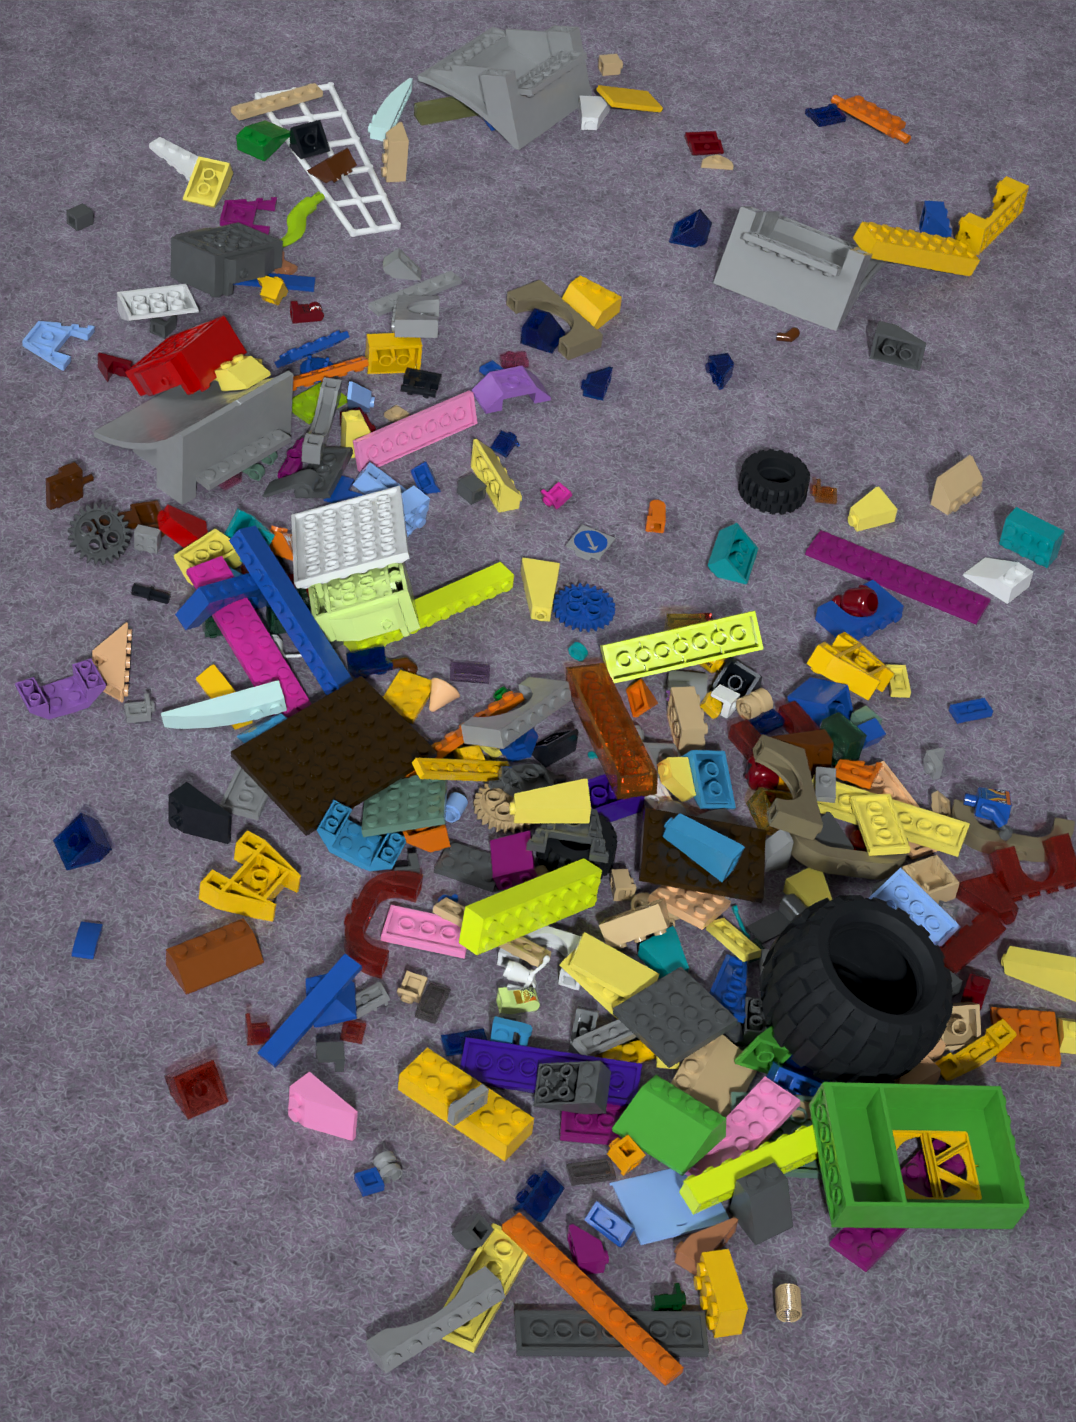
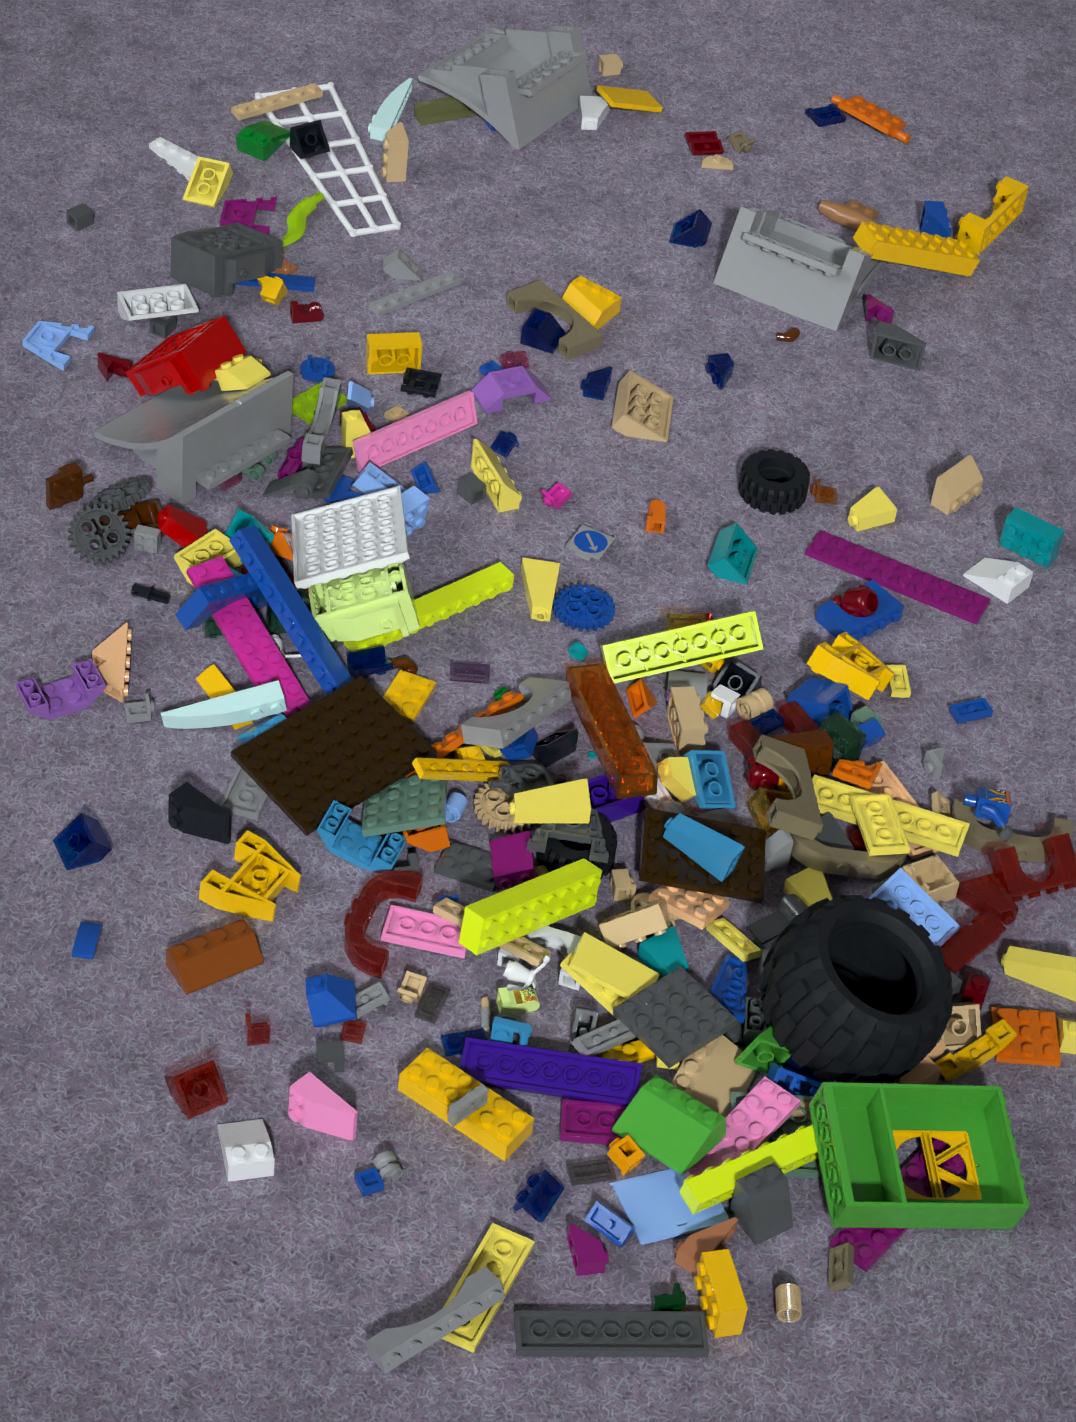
blue tile [258,954,363,1067] -> none
blue plate [274,330,350,368] -> none
orange plate [293,356,369,391] -> none
reddish brown slope [307,148,357,183] -> none
light grey arch [391,295,440,338] -> none
light nougat hat [429,678,460,712] -> none
dark grey brick [451,1213,494,1250] -> none
orange plate [502,1212,684,1386] -> none
dark grey slope [533,1061,611,1114] -> none
teal hinge [731,905,750,939] -> none
light grey plate [815,767,836,803] -> none
none -> dark grey gear [92,477,152,512]
none -> white slope [217,1119,275,1182]
none -> light grey piece [480,996,491,1031]
none -> tan slope [611,370,674,442]
none -> dark tan bracket [728,130,756,153]
none -> medium nougat plate [818,200,881,232]
none -> dark tan plate [828,1242,854,1292]
none -> magenta slope [864,294,894,323]

